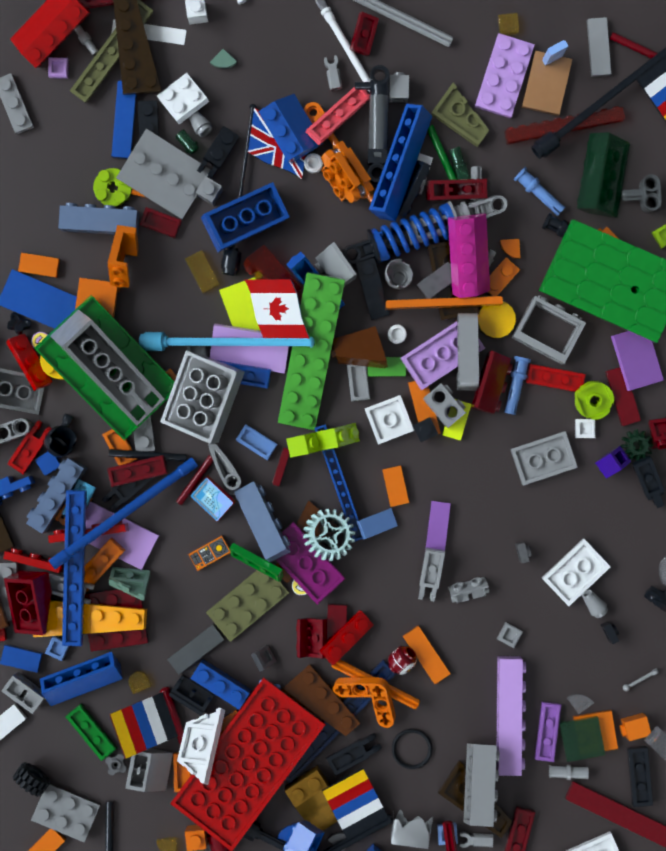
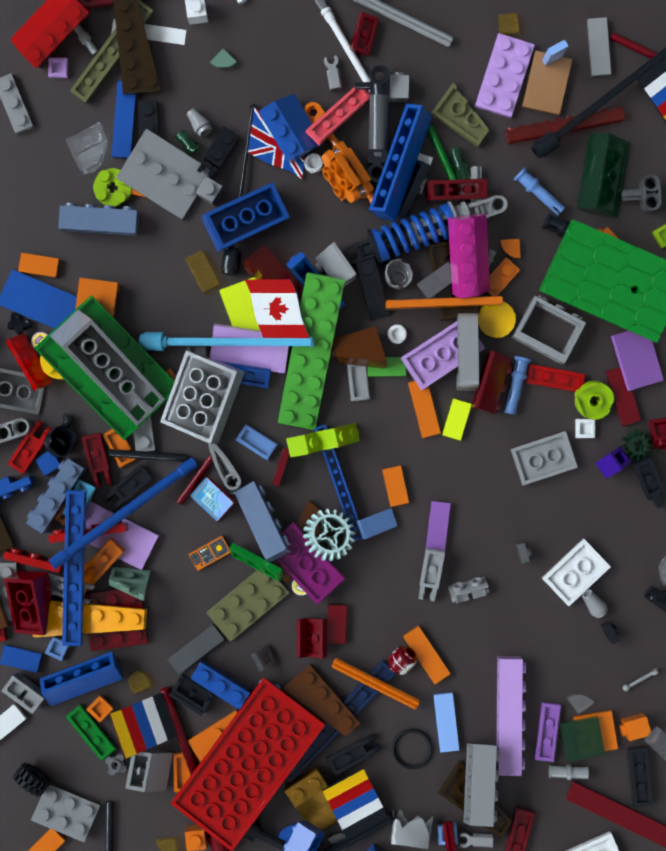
dark red tile [107,455,168,487] -> none
orange panel [108,225,139,288] -> none
dark red tile [139,207,182,239] -> none
white plate [156,73,209,124] -> none
white wing [177,708,225,785] -> none
red plate [319,610,374,665] -> none
orange beam [333,677,396,728] -> none
white plate [365,395,414,444] -> none
black plate [412,417,438,443] -> none
light grey brick [423,384,466,428] -> none
light grey tile [496,622,523,648] -> none
none -> clear slope [66,122,109,175]
none -> dark red hinge [81,432,113,488]
none -> orange plate [86,694,115,722]
none -> light blue tile [433,692,459,753]

